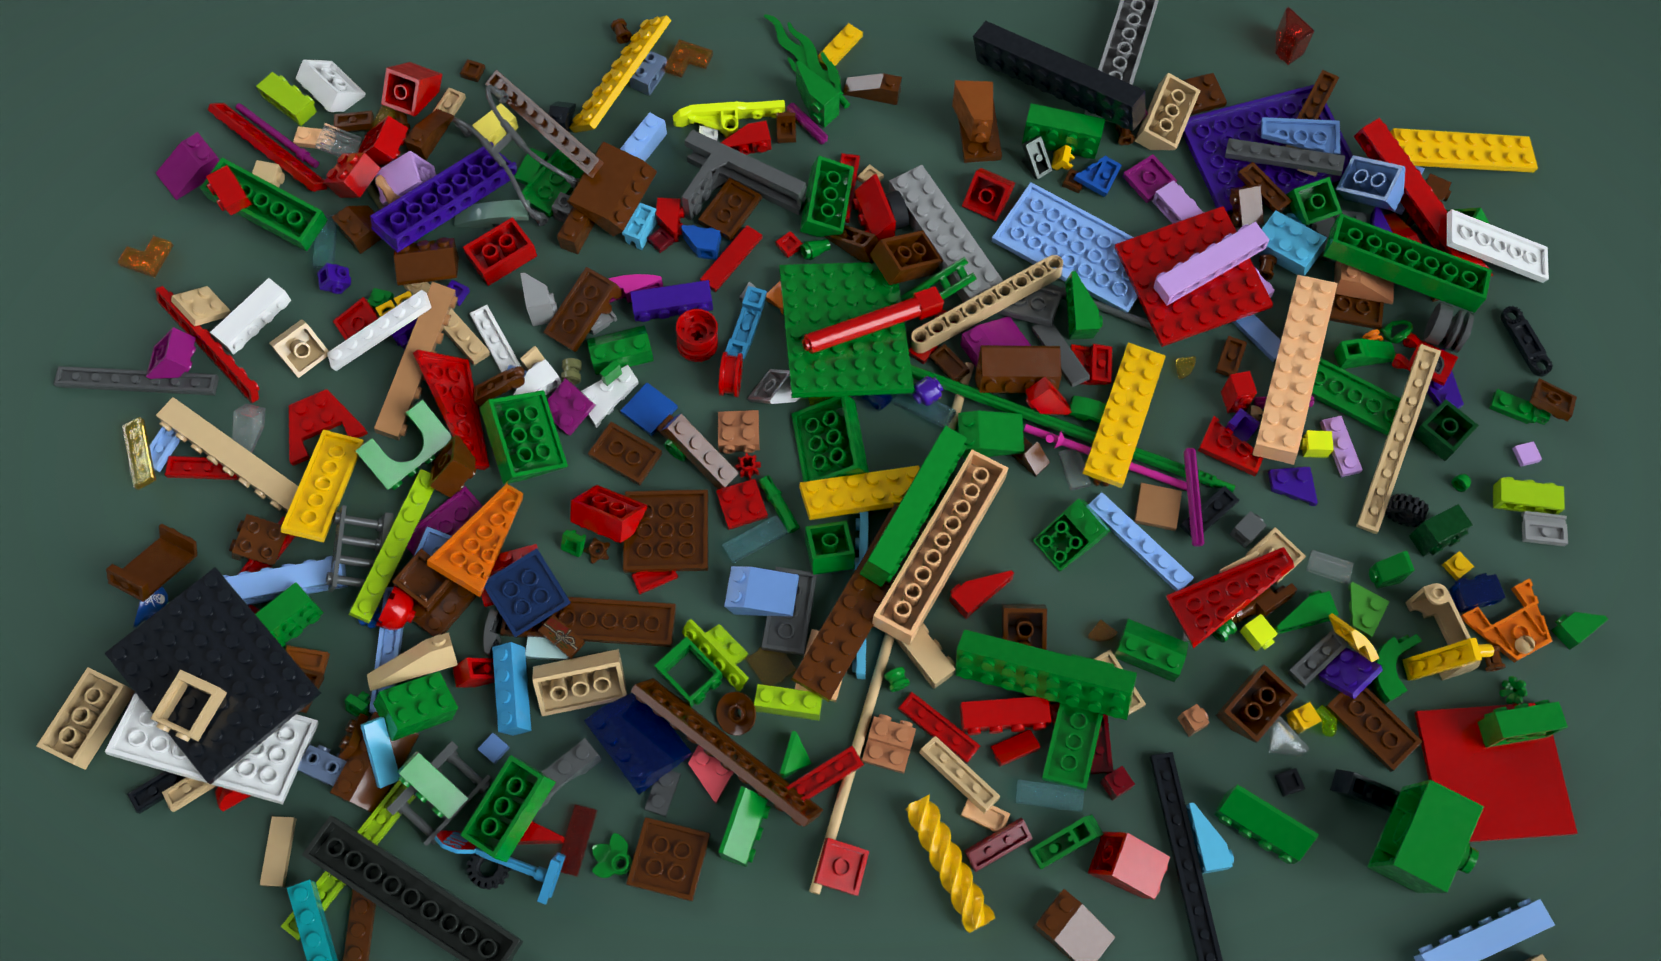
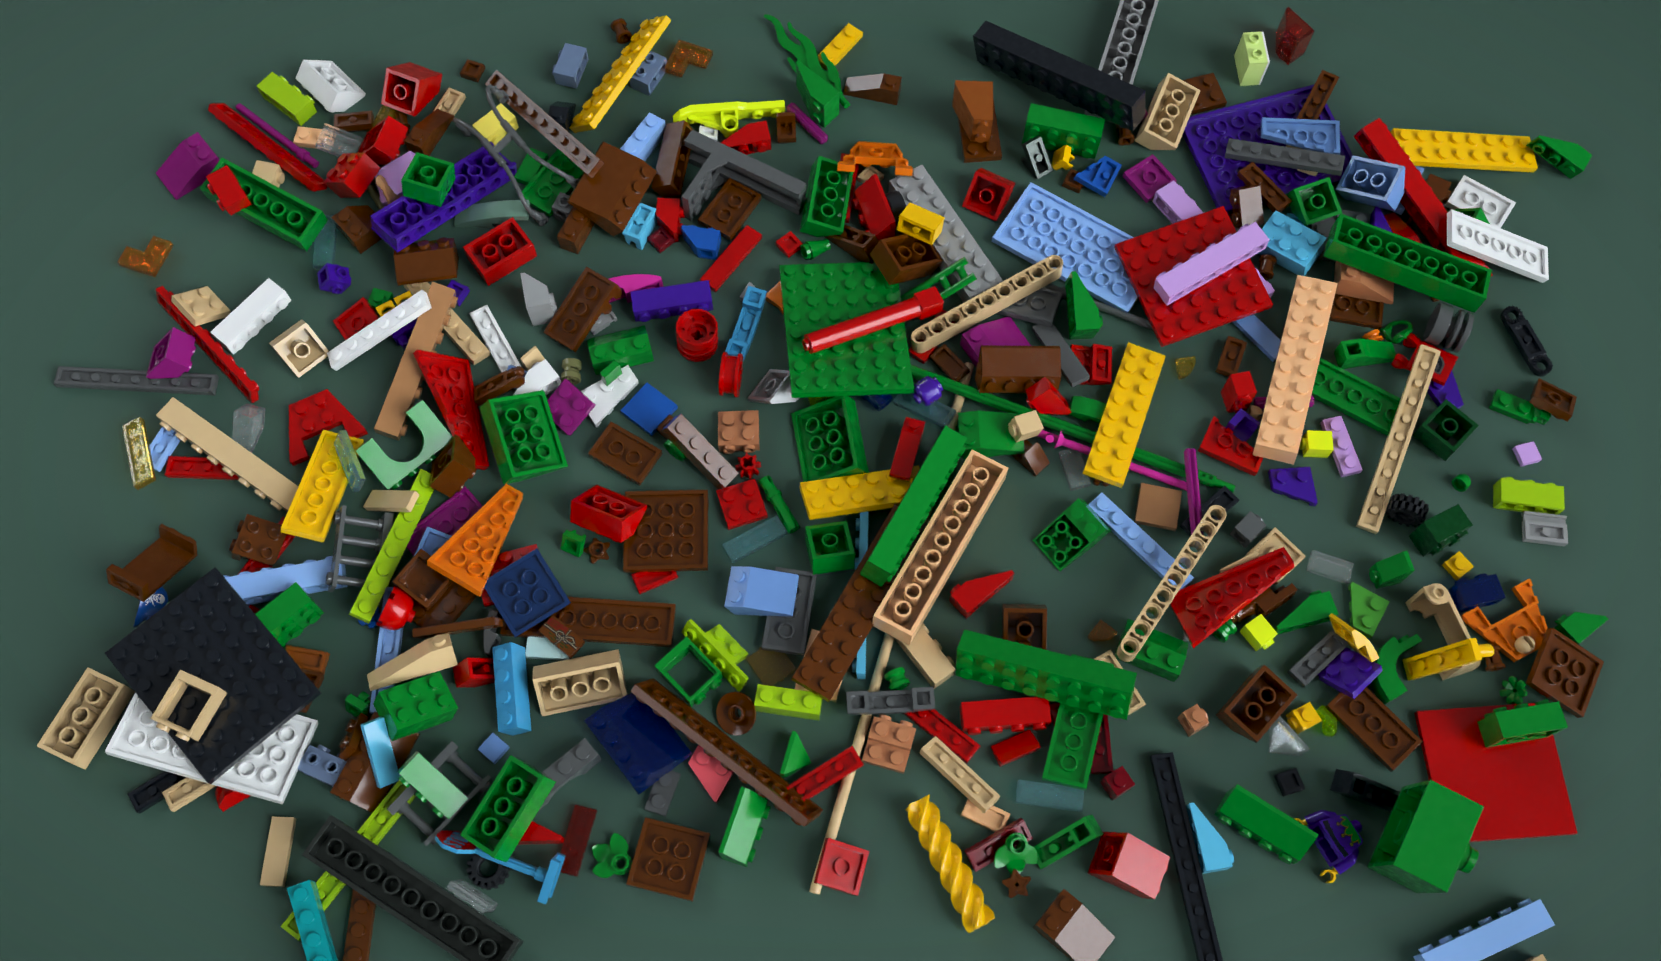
none -> clear light blue tile [334,430,366,492]
none -> tan tile [363,490,419,512]
none -> green brick [401,152,455,207]
none -> reddish brown tile [412,616,503,639]
none -> clear plate [446,879,499,914]
none -> sand blue brick [552,43,589,89]
none -> reddish brown brick [652,120,693,198]
none -> orange wing [837,141,913,176]
none -> dark grey slope [846,687,935,715]
none -> red slope [889,417,925,481]
none -> yellow brick [897,203,945,245]
none -> green plate [994,832,1038,874]
none -> reddish brown plate [1002,869,1031,898]
none -> tan brick [1008,410,1044,443]
none -> tan beam [1117,505,1227,662]
none -> yellowish green piece [1234,32,1270,86]
none -> dark purple torso [1294,810,1363,883]
none -> white plate [1445,175,1516,228]
none -> green slope [1526,135,1592,179]
none -> reddish brown plate [1526,628,1604,718]

